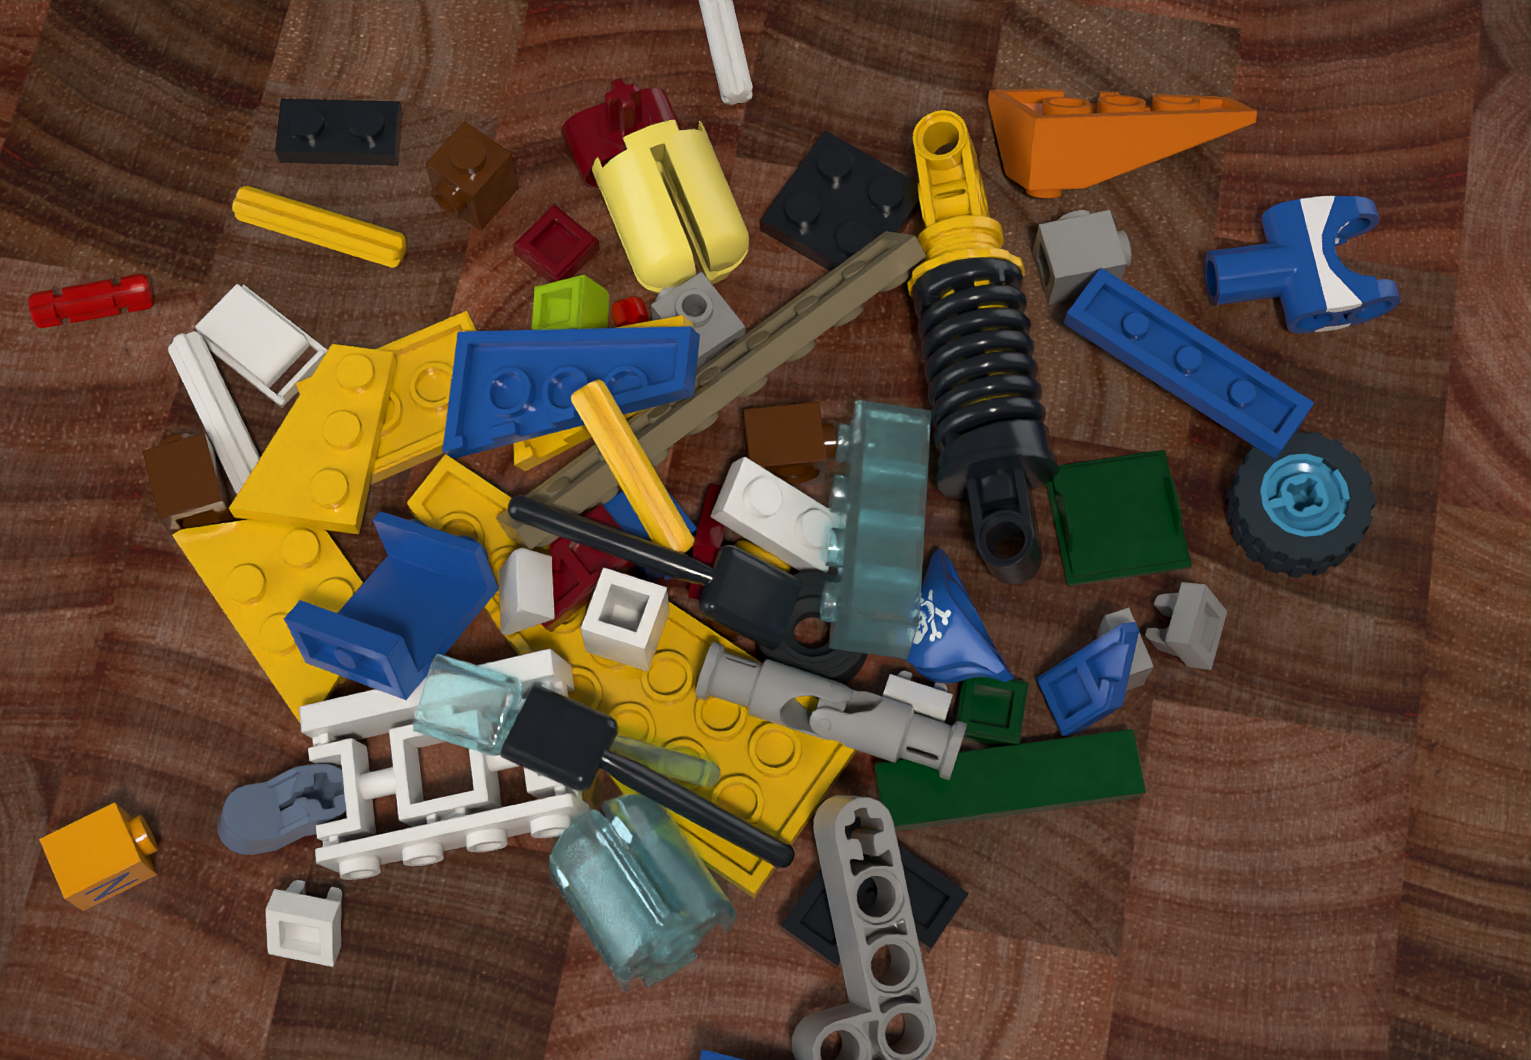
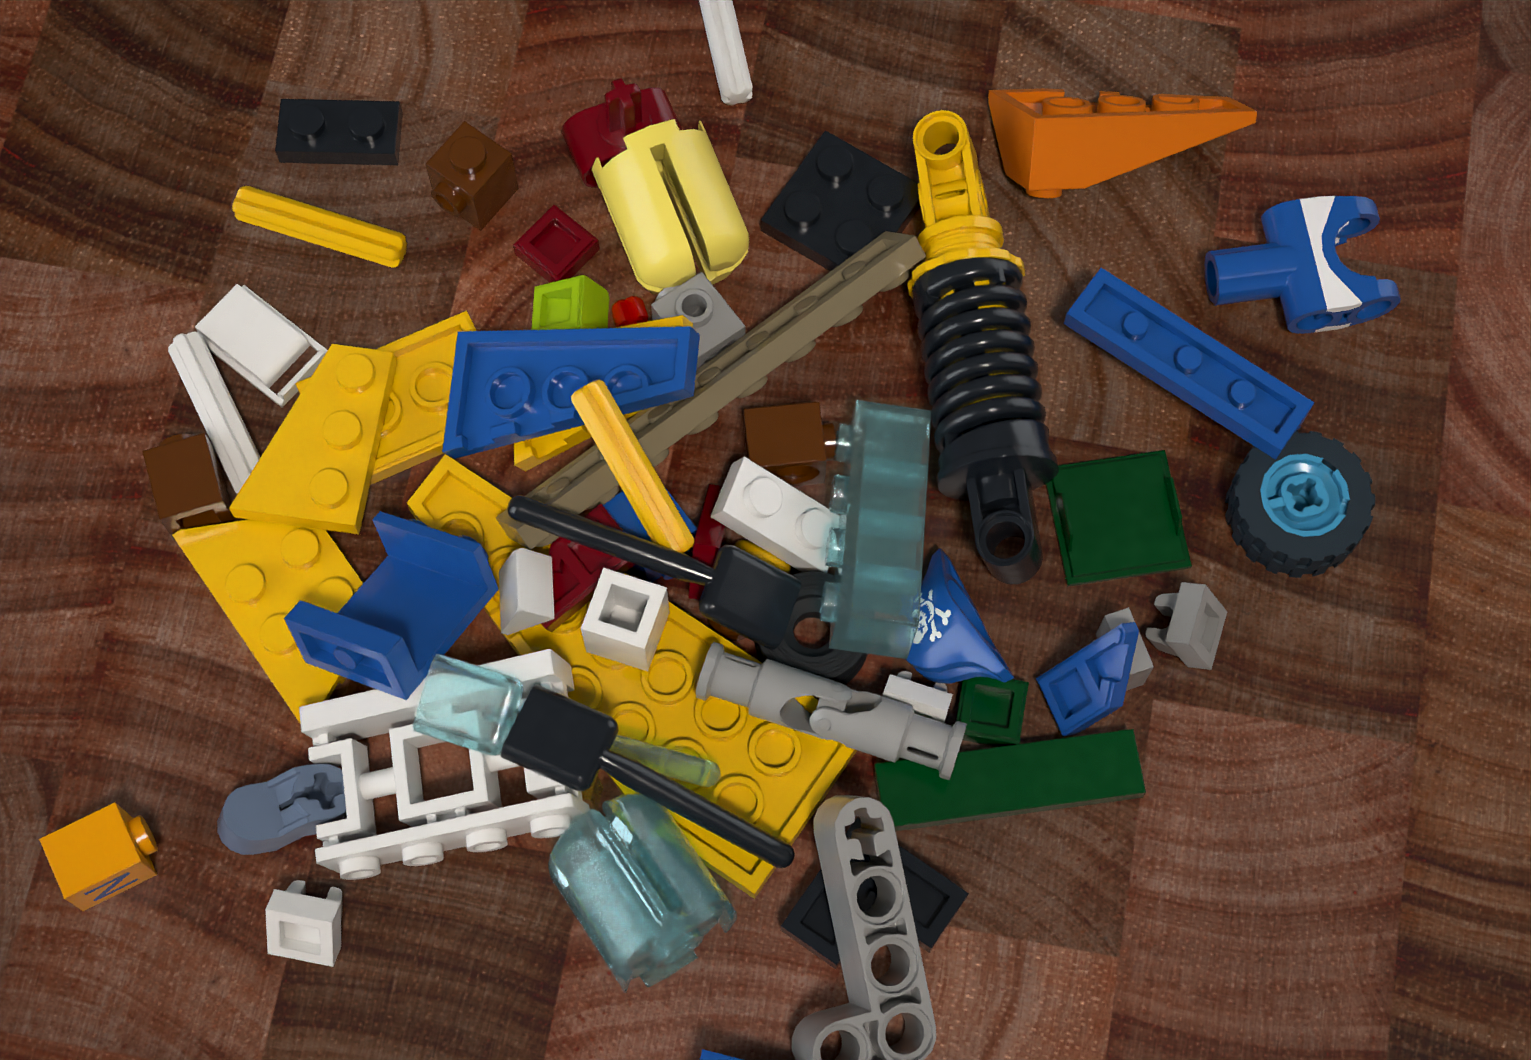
red axle [28,273,154,329] -> none
light grey brick [1032,210,1132,305] -> none

